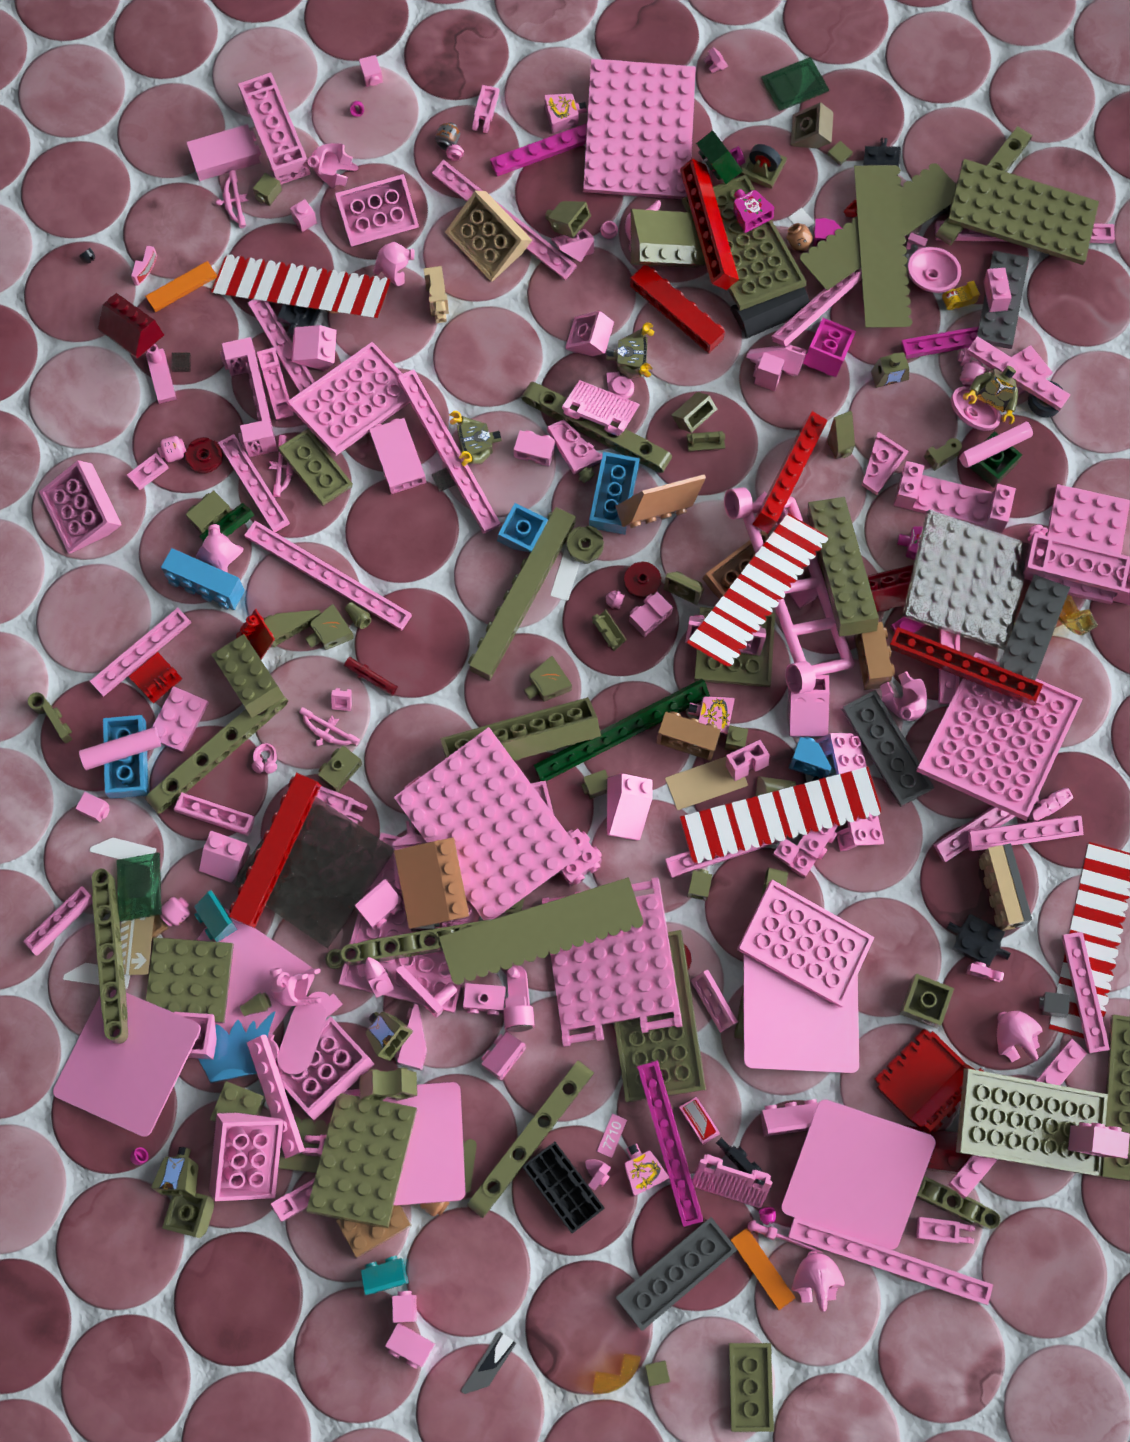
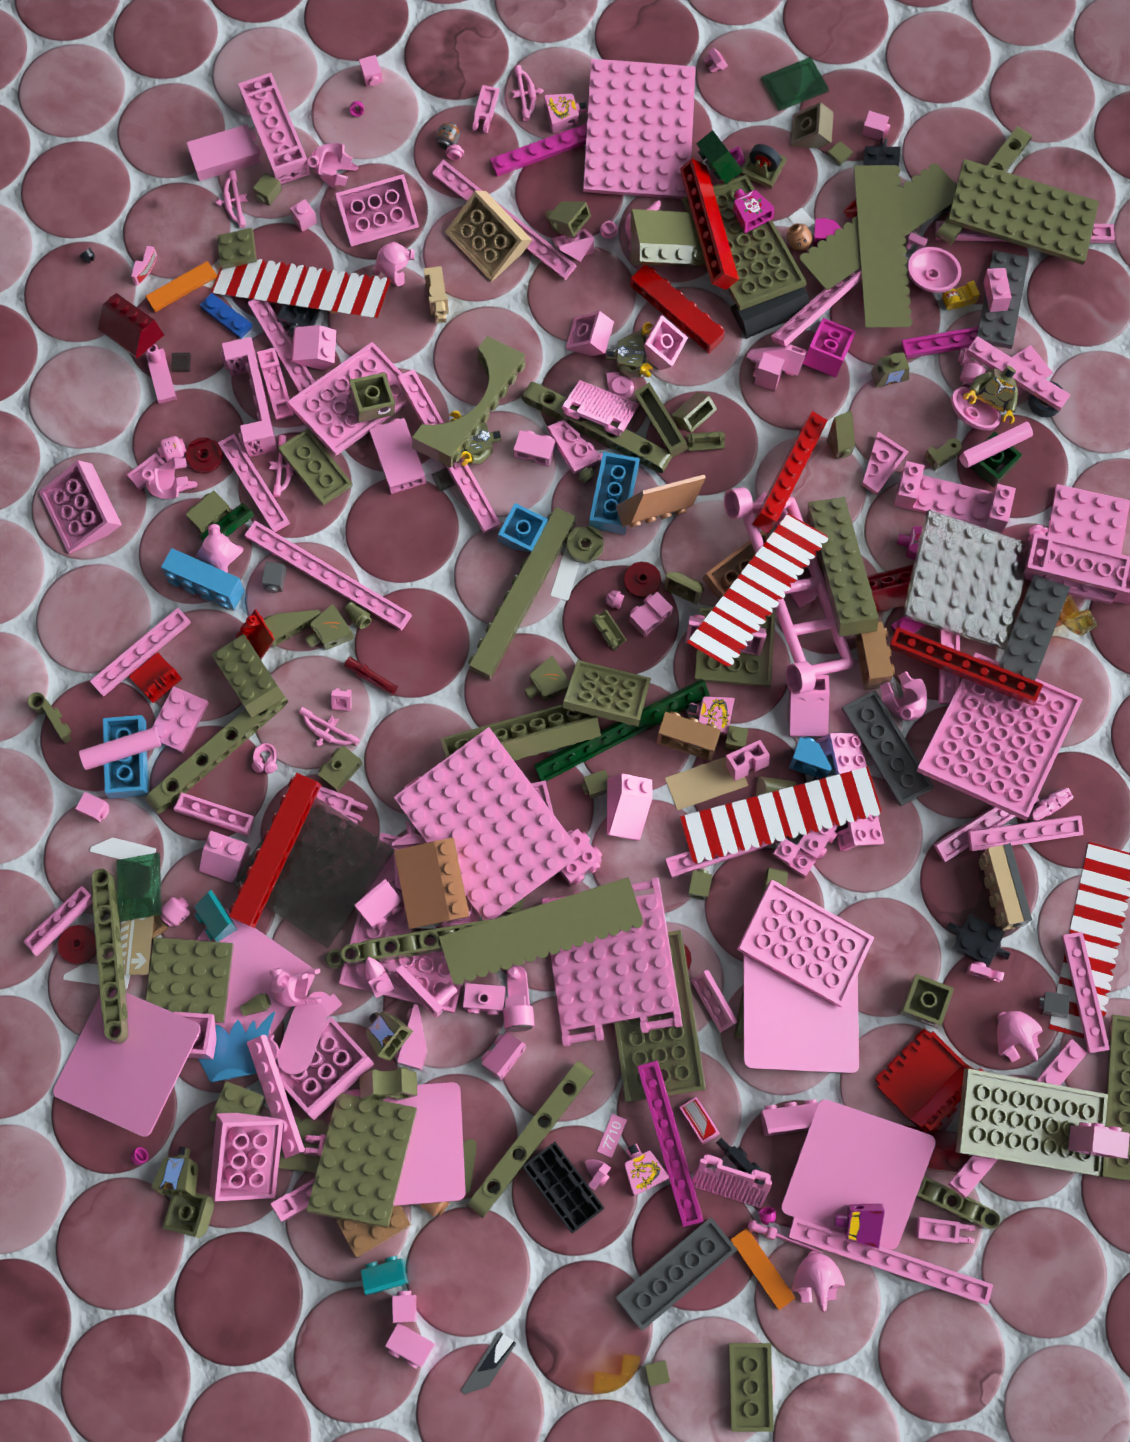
none -> dark red plate [58,925,97,965]
none -> bright pink piece [142,457,198,499]
none -> blue plate [200,293,253,339]
none -> olive plate [217,228,257,269]
none -> dark grey brick [262,562,287,593]
none -> olive brick [349,372,395,423]
none -> olive arch [412,336,526,468]
none -> bright pink piece [511,65,543,122]
none -> olive plate [562,660,651,726]
none -> olive brick [634,382,688,458]
none -> bright pink slope [644,315,688,370]
none -> magenta torso [834,1203,885,1249]
none -> bright pink brick [862,111,890,141]

